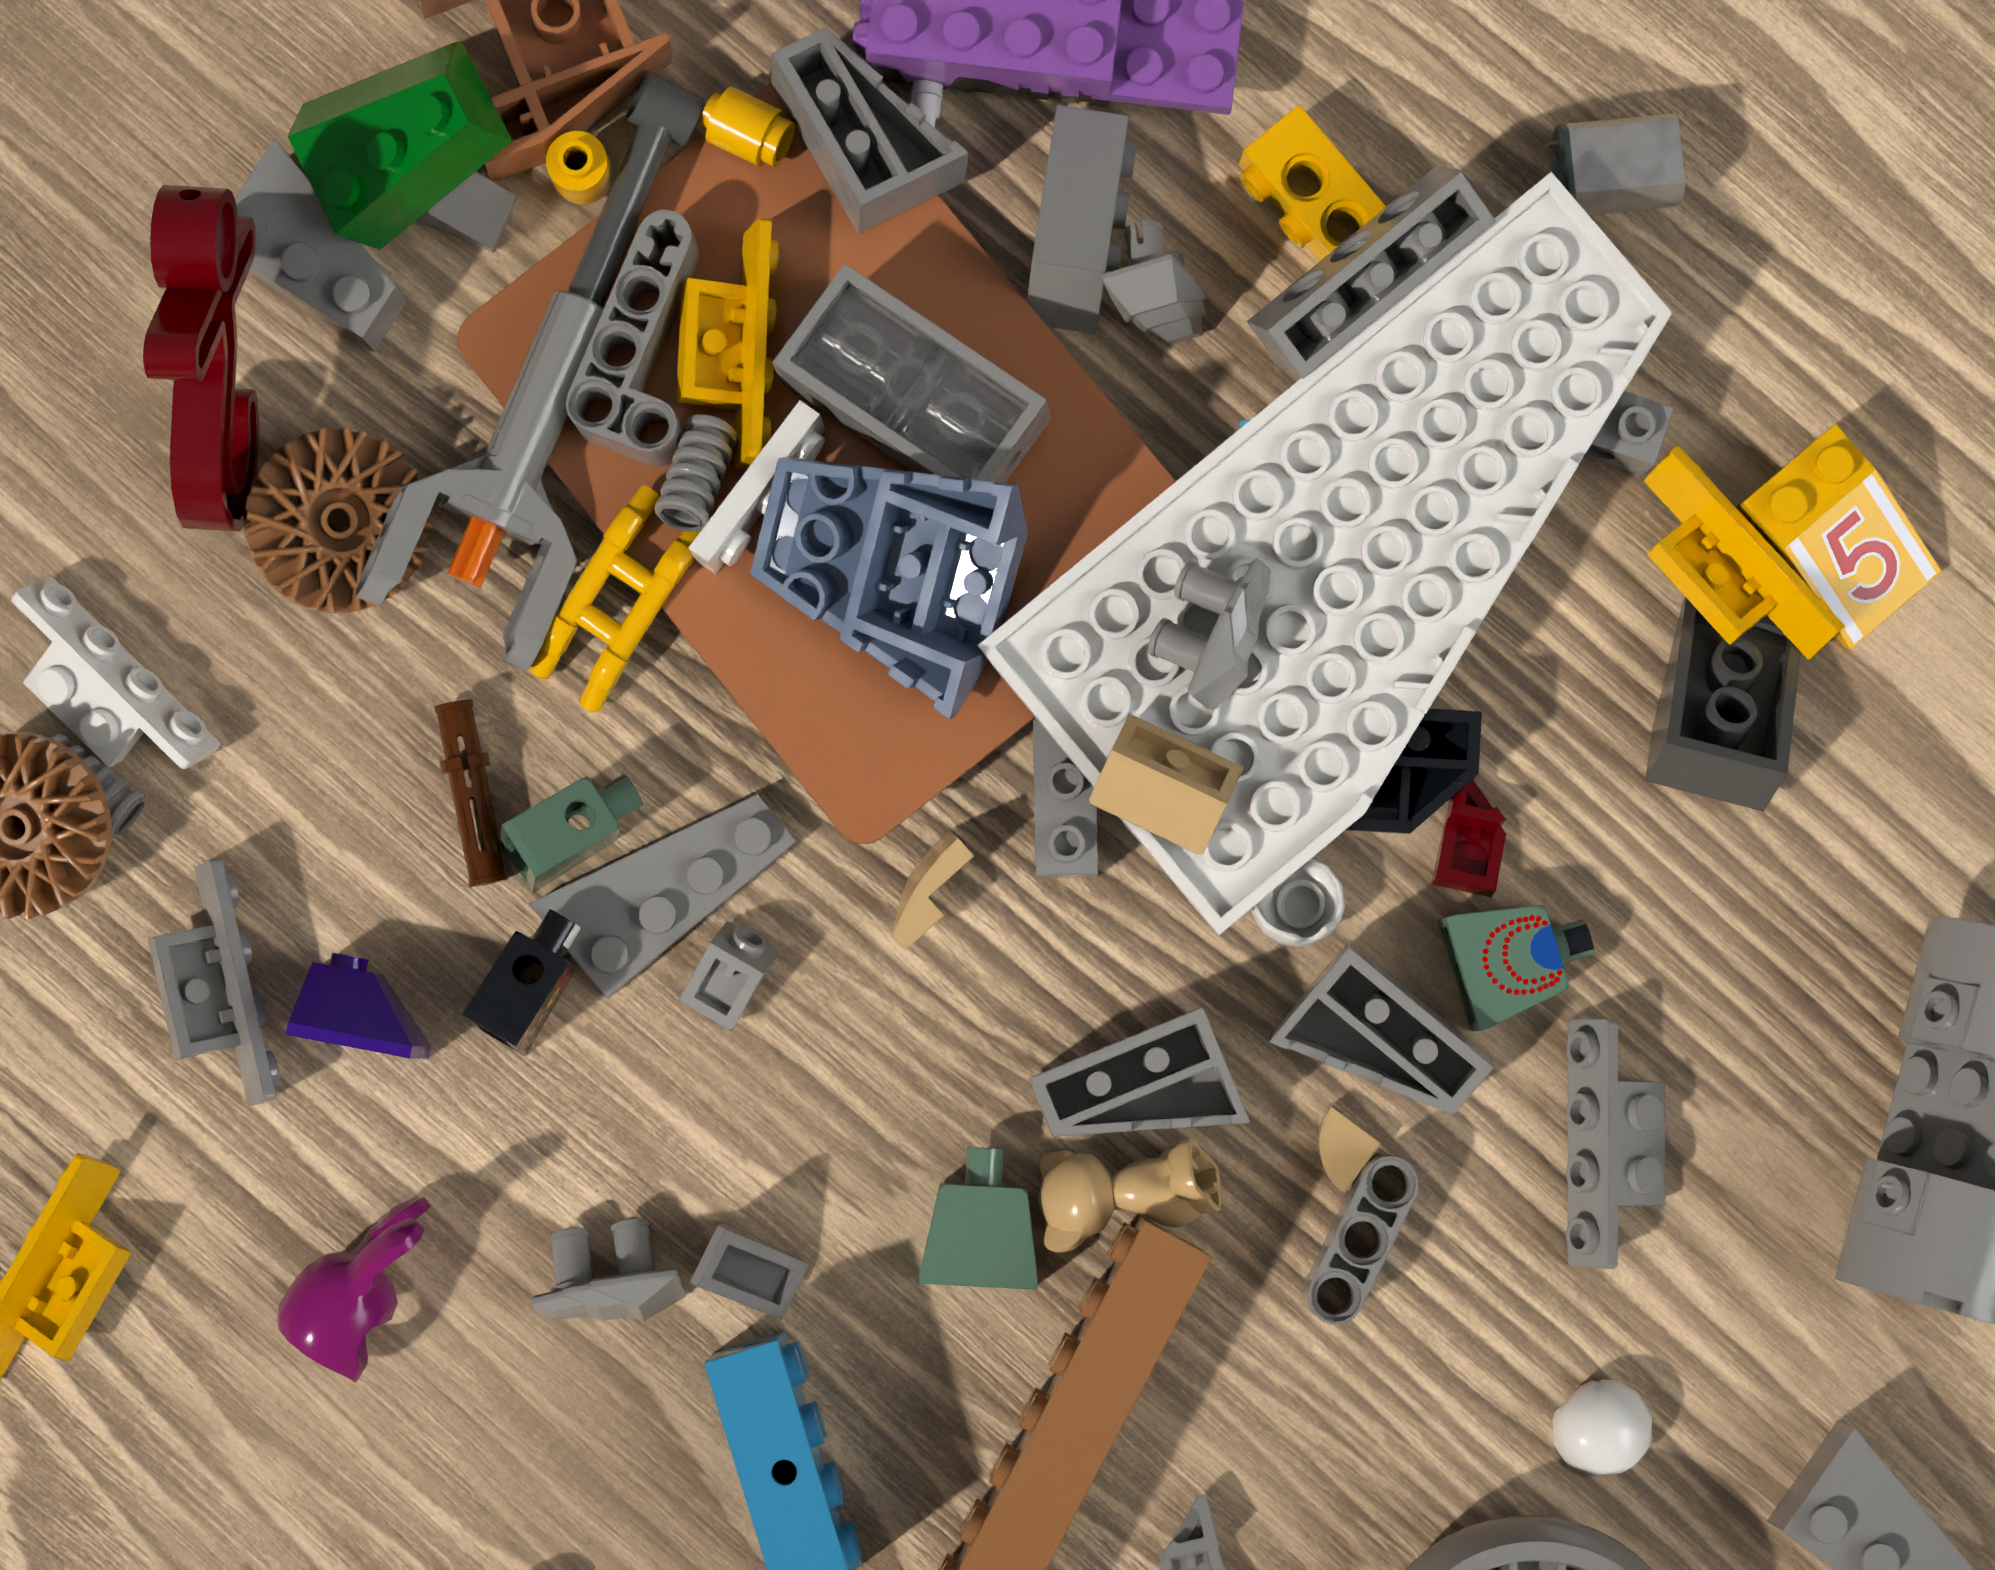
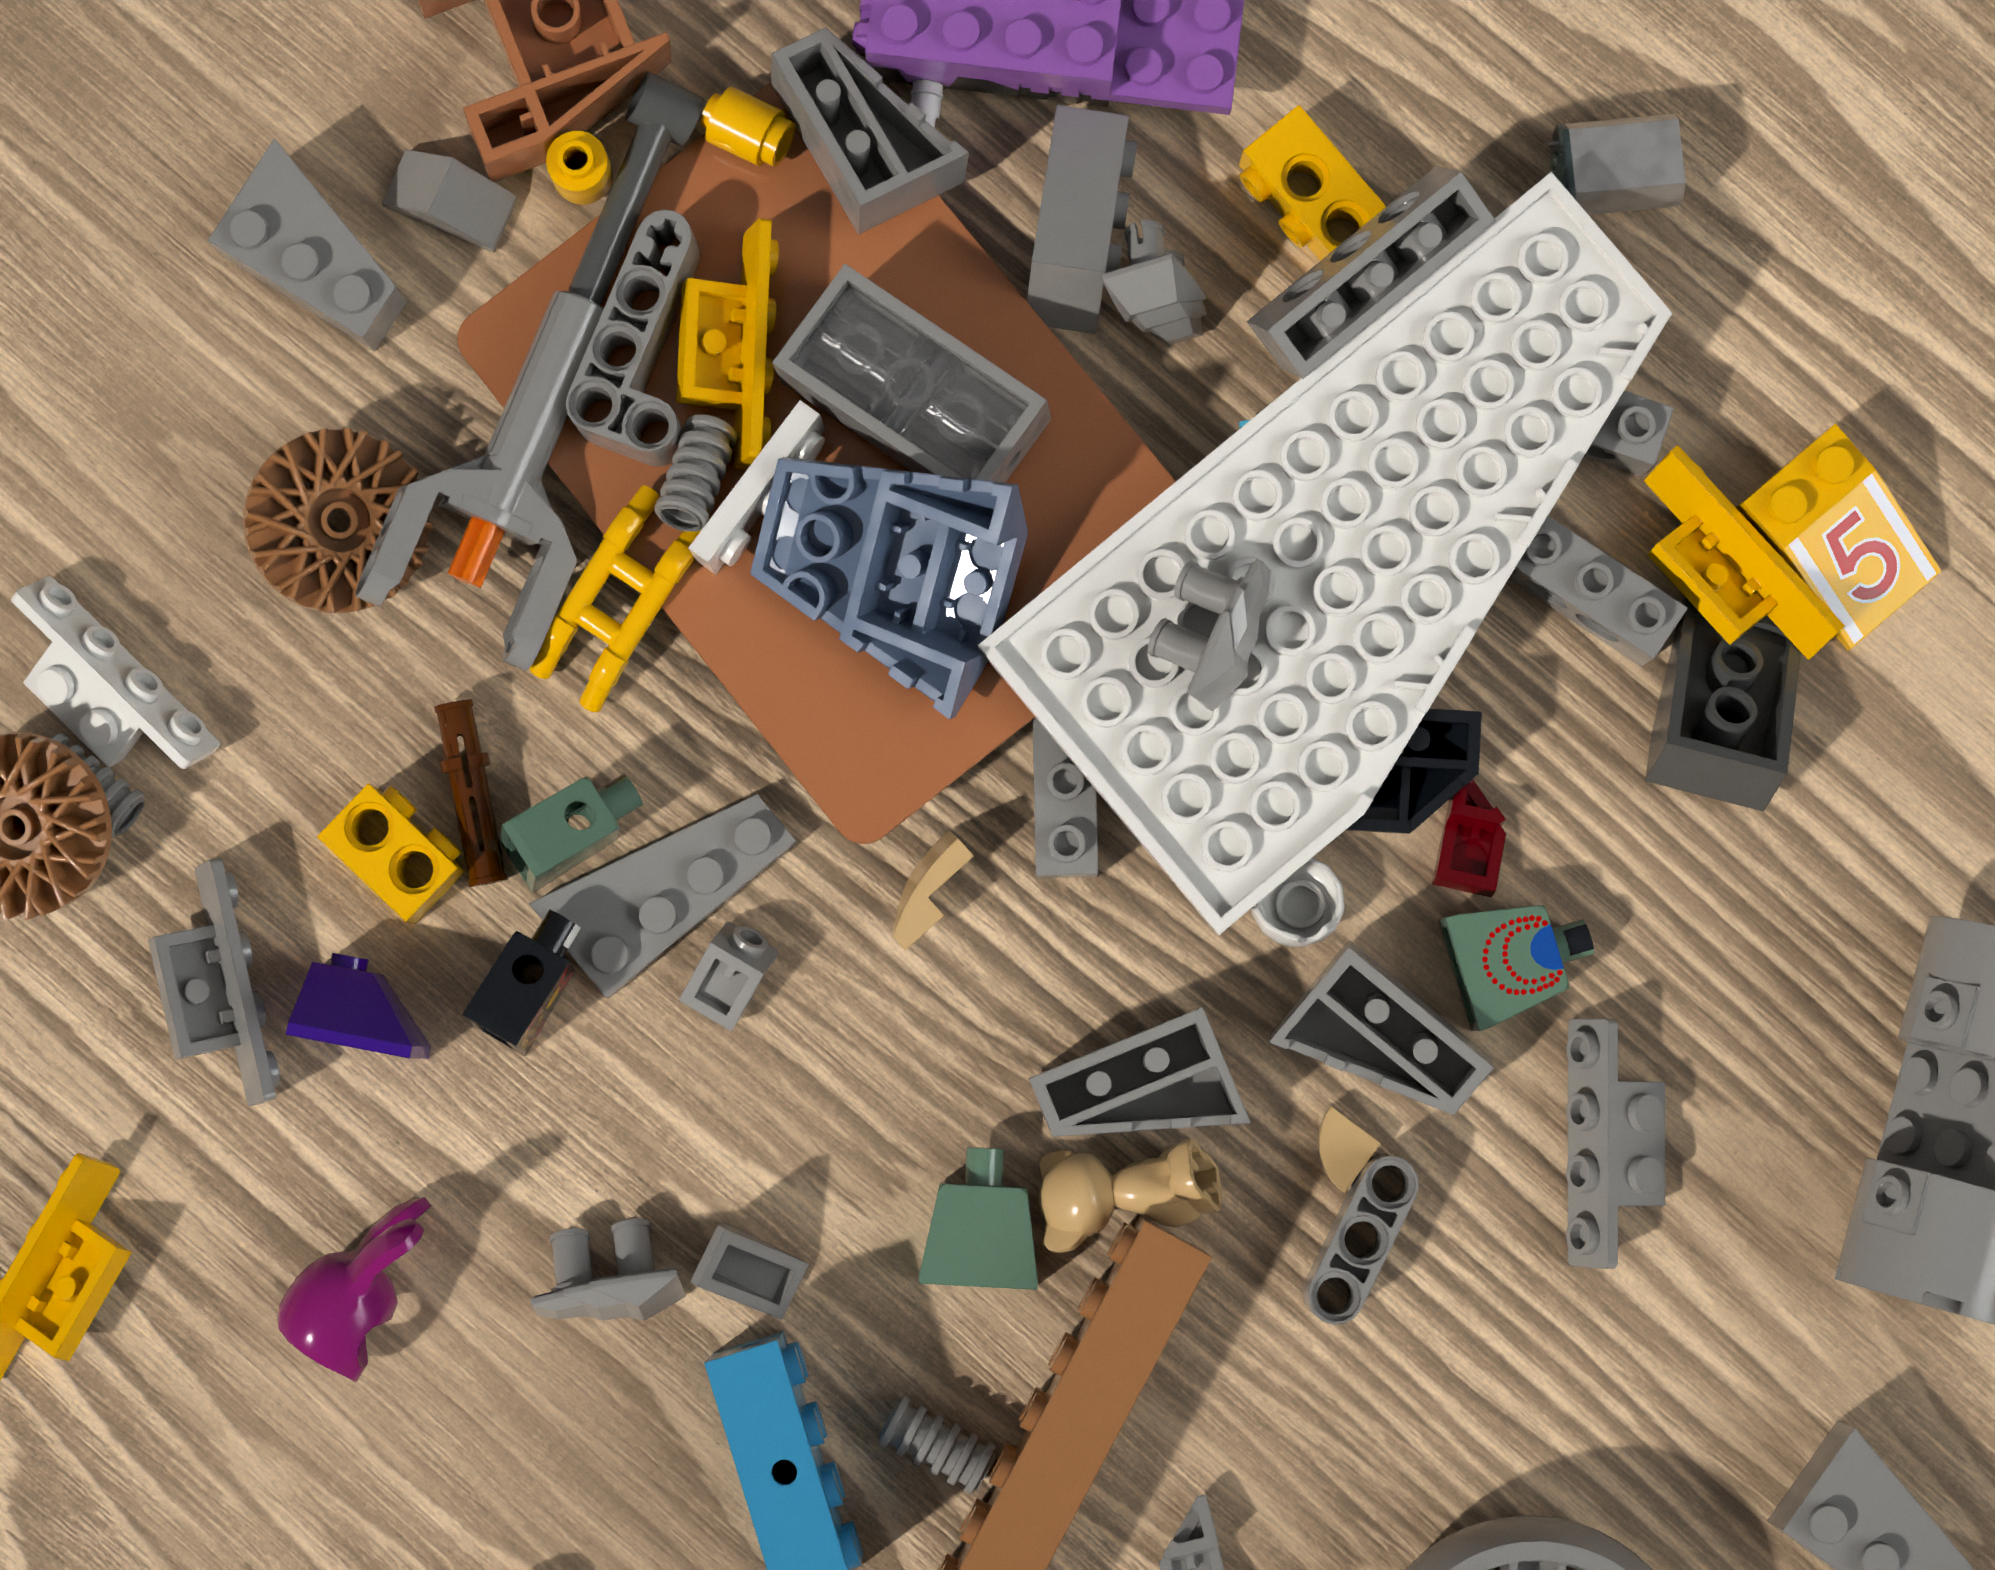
dark red piece [143,185,259,531] -> none
green wedge [288,41,513,250] -> none
tan panel [1089,713,1244,854] -> none
white hair [1552,1379,1652,1477] -> none
none -> yellow brick [317,783,466,924]
none -> light grey piece [877,1396,997,1495]
none -> light grey brick [1509,516,1687,667]

